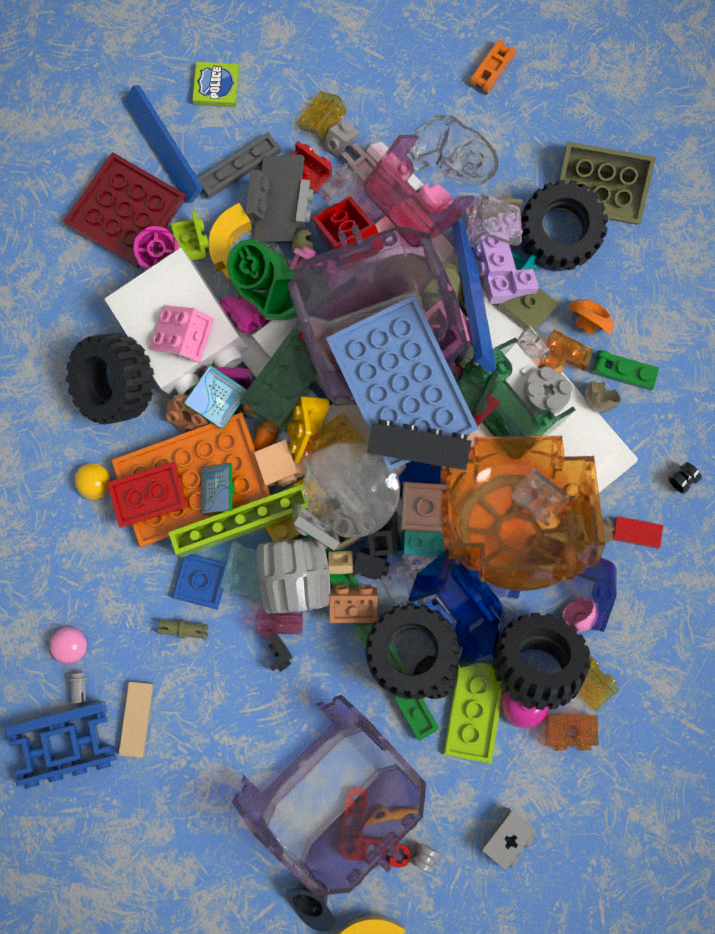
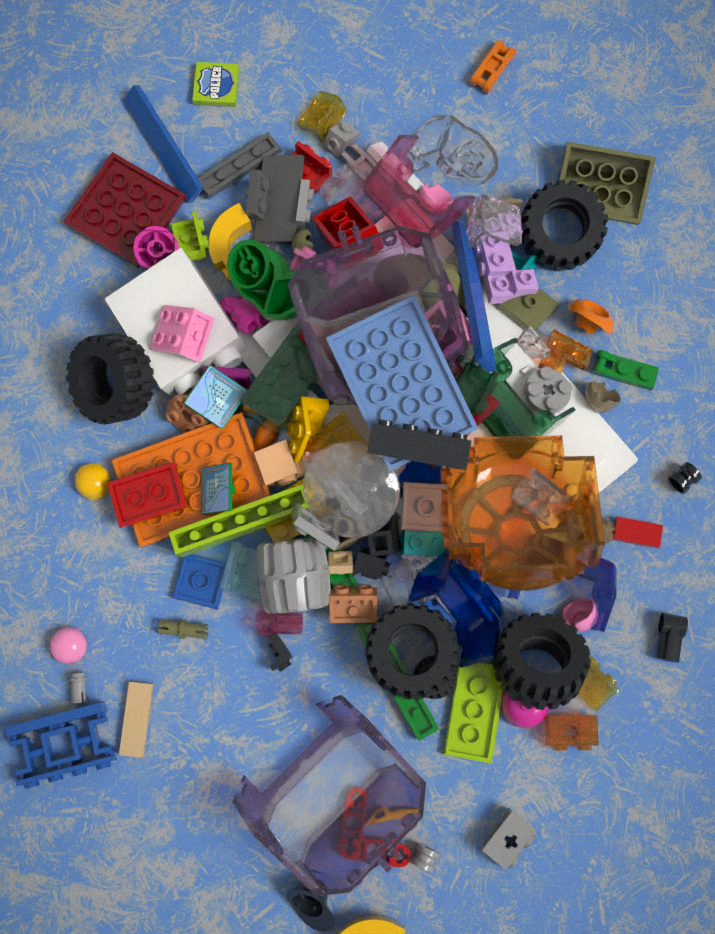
none -> black piece [657,613,688,663]

